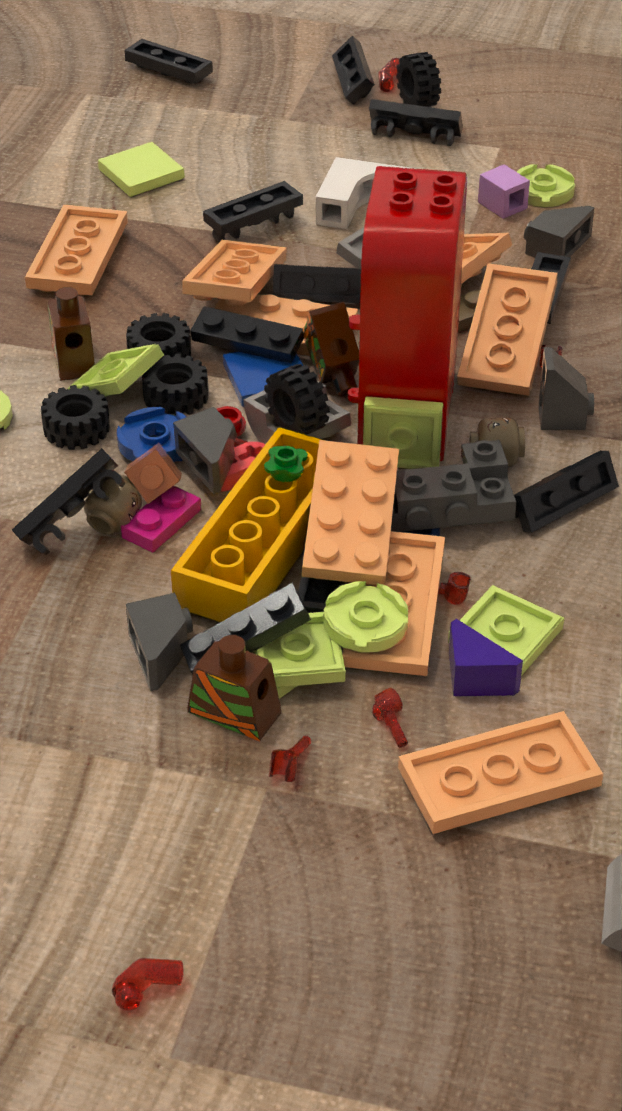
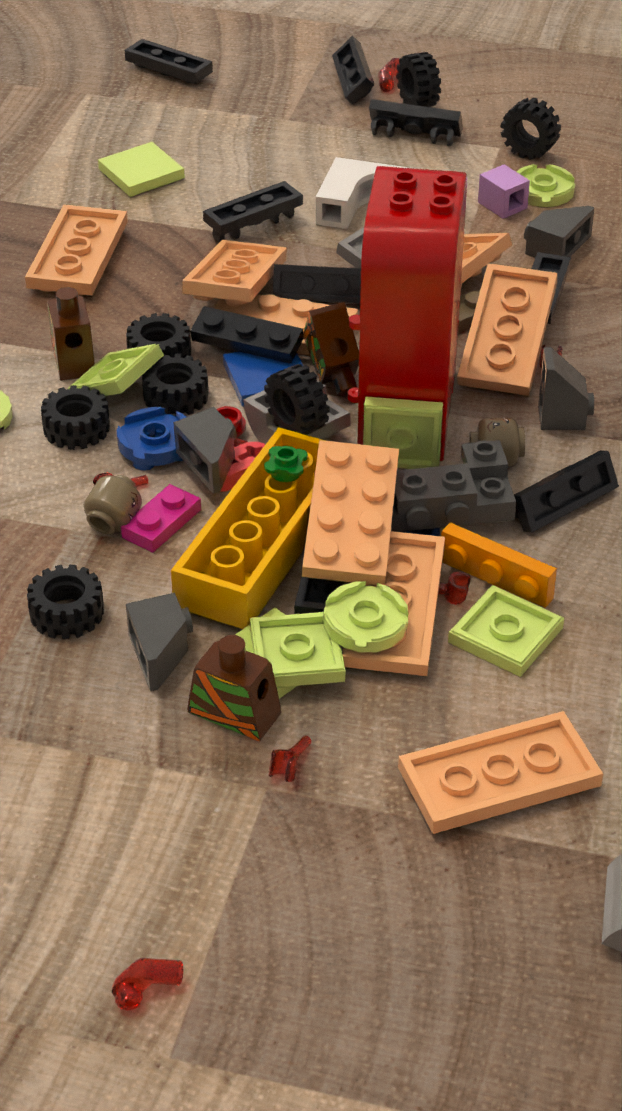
black plate [12,448,125,555] -> none
nougat brick [124,443,182,504] -> none
plate [180,583,311,675] -> none
clear red hand [372,688,408,748] -> none
dark purple slope [449,619,523,696] -> none
none -> black tyre [27,564,104,639]
none -> light orange plate [441,522,557,608]
none -> black tyre [500,98,561,160]

